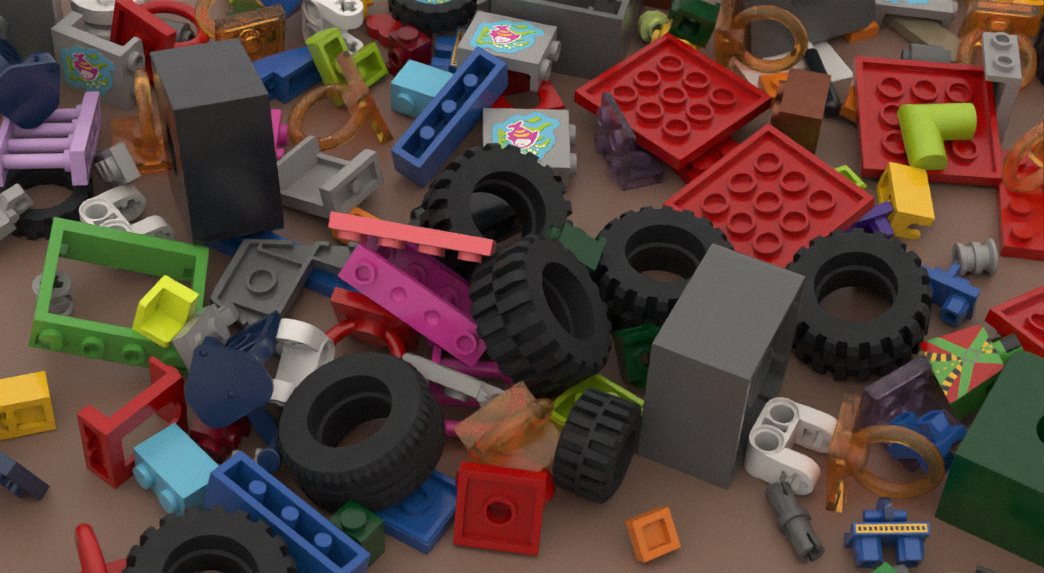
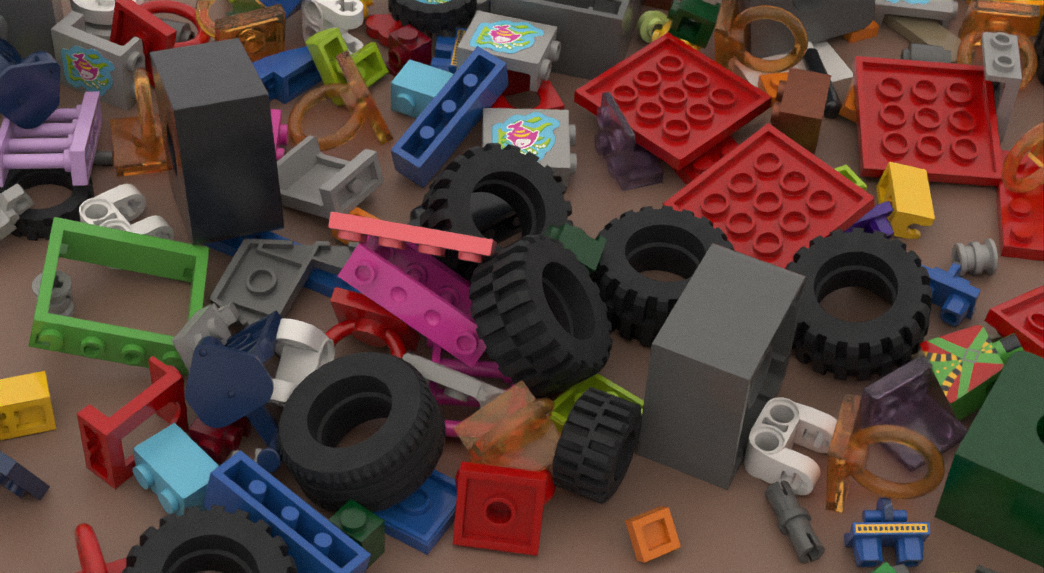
light grey plate [93,142,141,188] -> none
neon yellow panel [132,275,199,348] -> none
dark green brick [612,323,661,387] -> none
blue hips [887,410,967,476] -> none
lime brick [897,103,977,170] -> none

